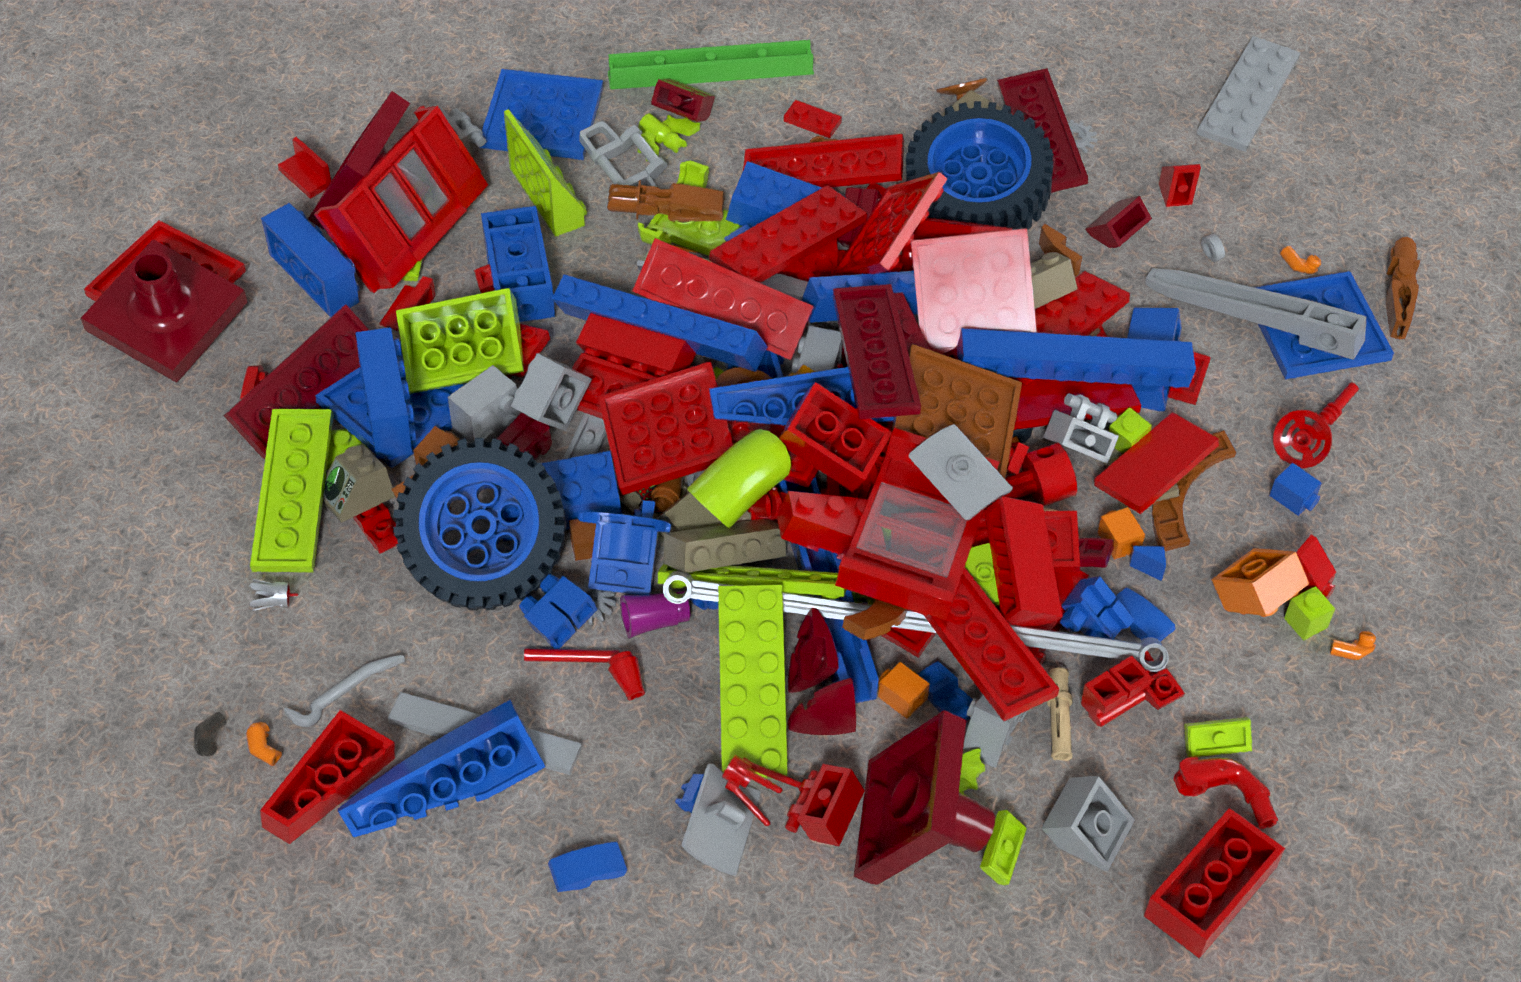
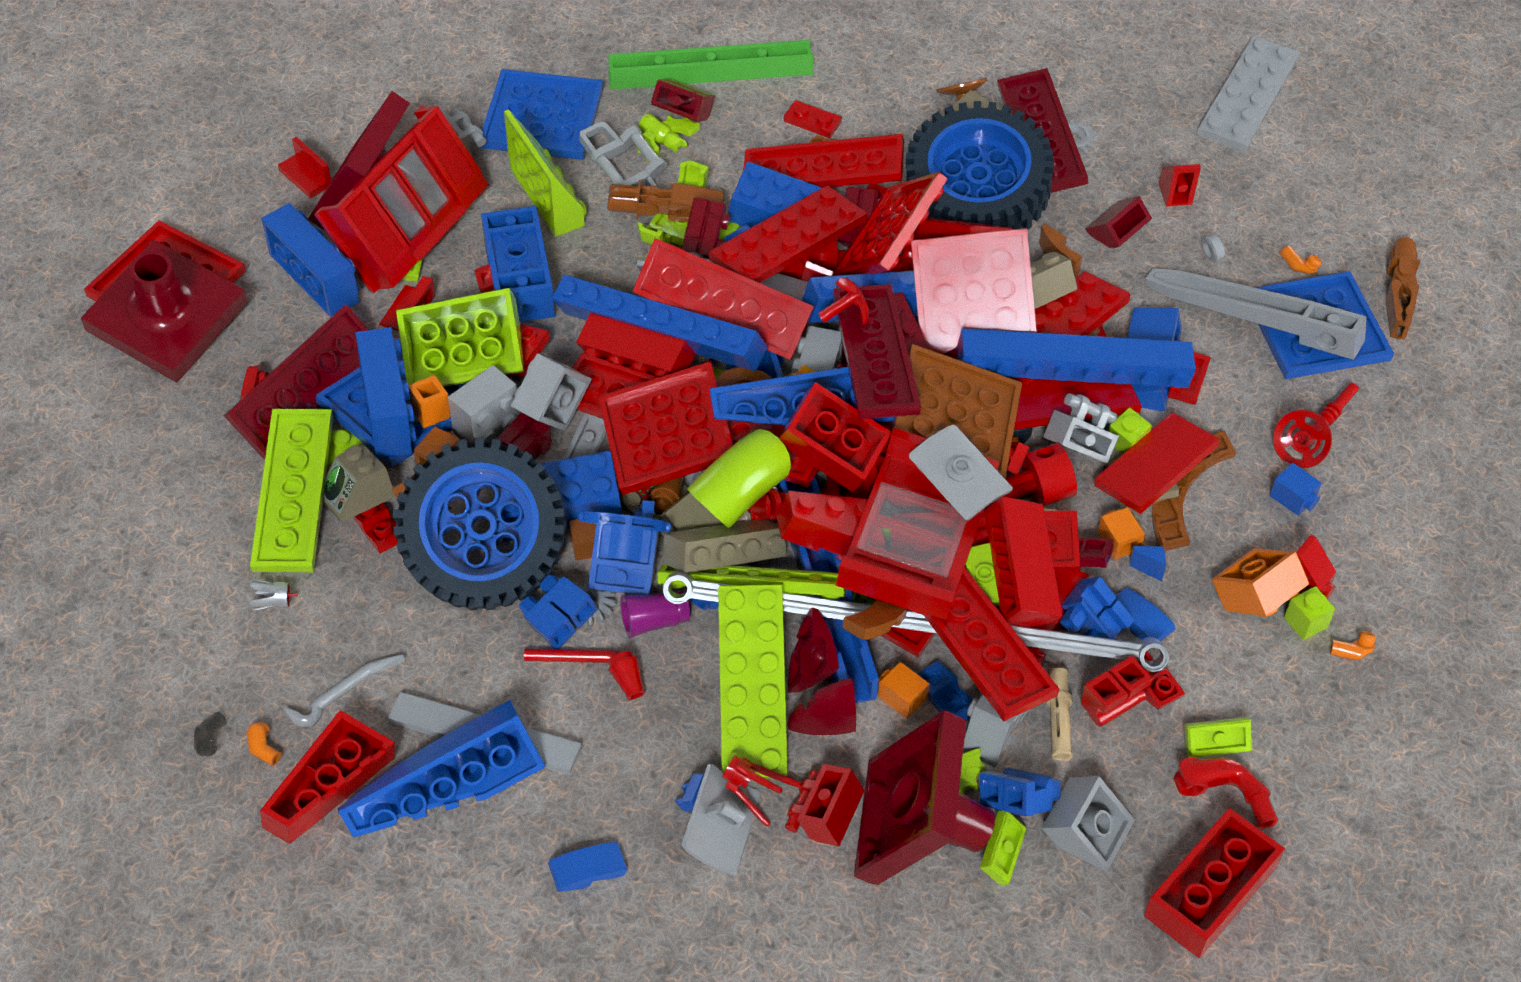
none -> orange brick [408,375,450,428]
none -> dark red brick [682,197,730,259]
none -> slope [801,261,834,282]
none -> red plant [818,278,869,324]
none -> blue hips [980,768,1061,816]

